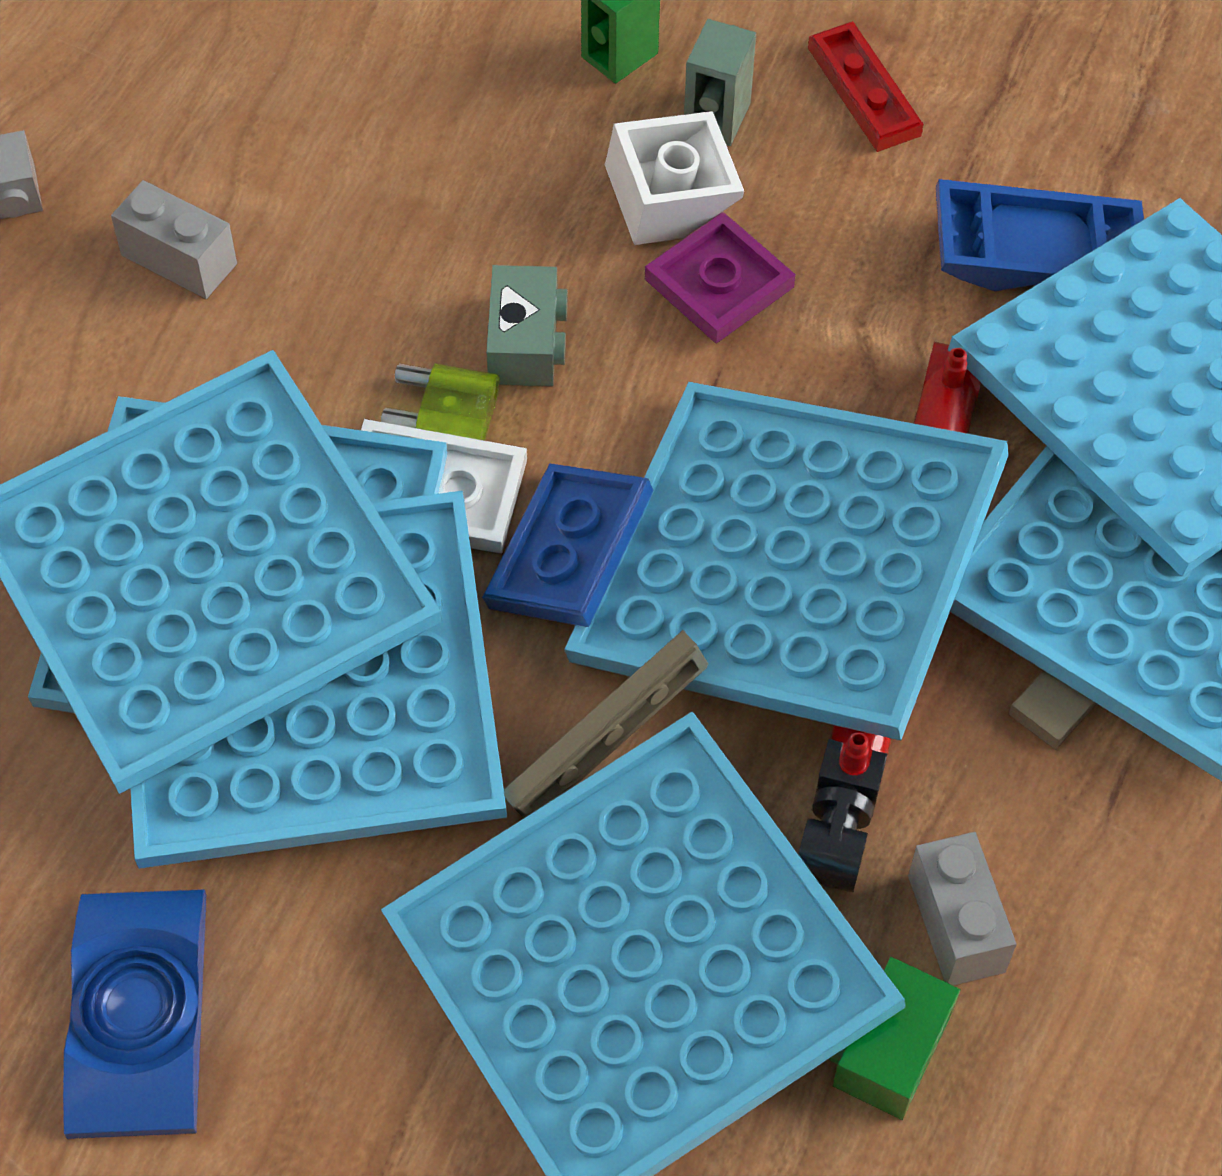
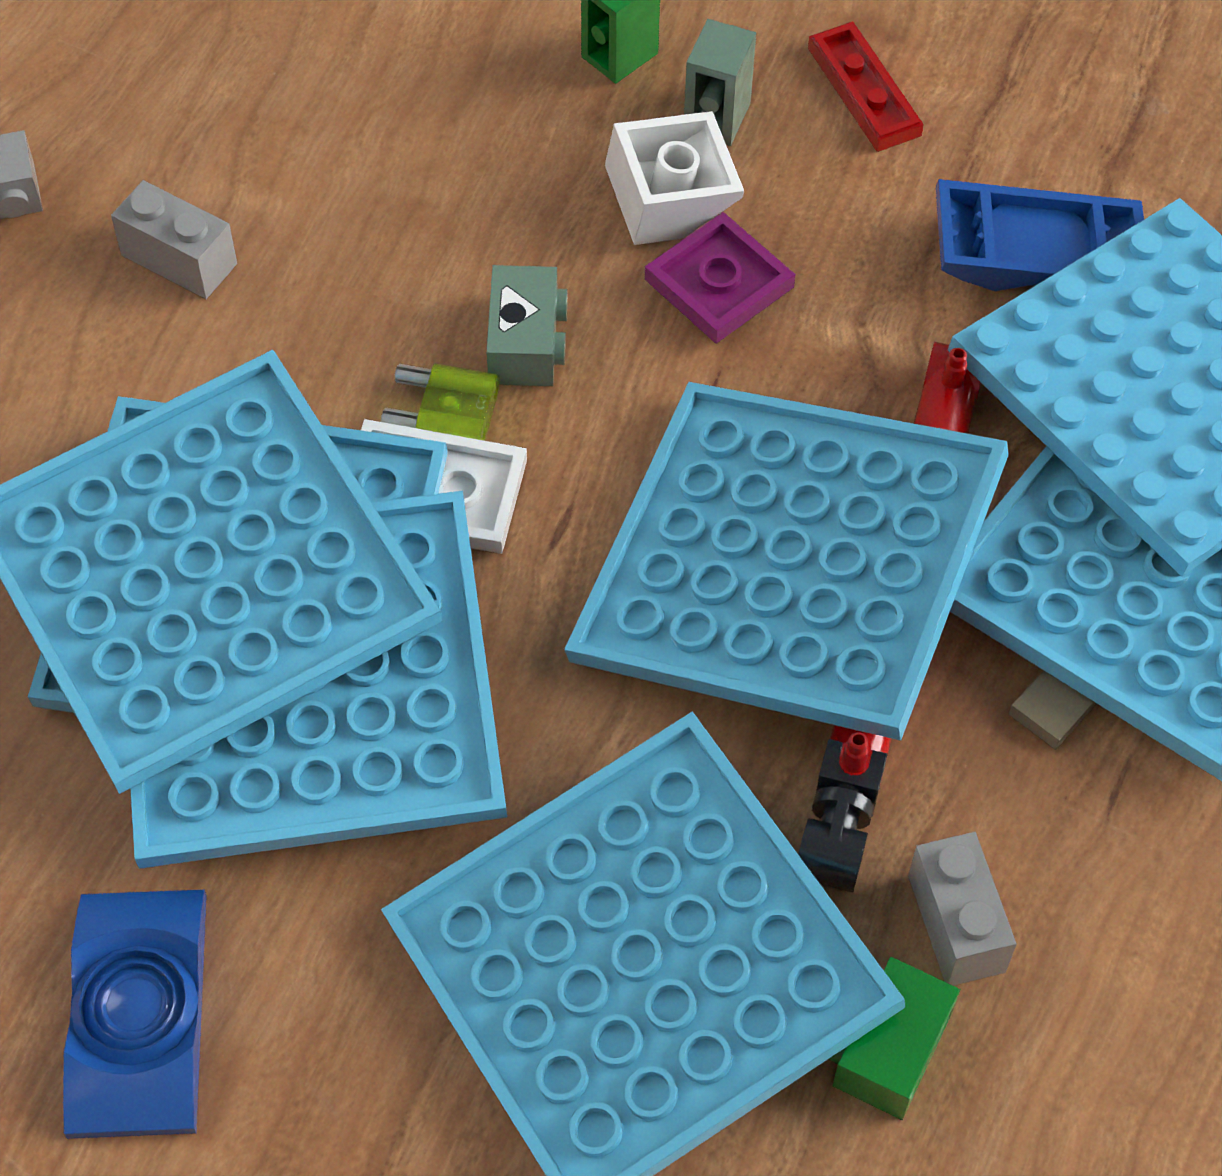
blue tile [482,463,654,627] -> none
dark tan tile [504,630,709,818] -> none

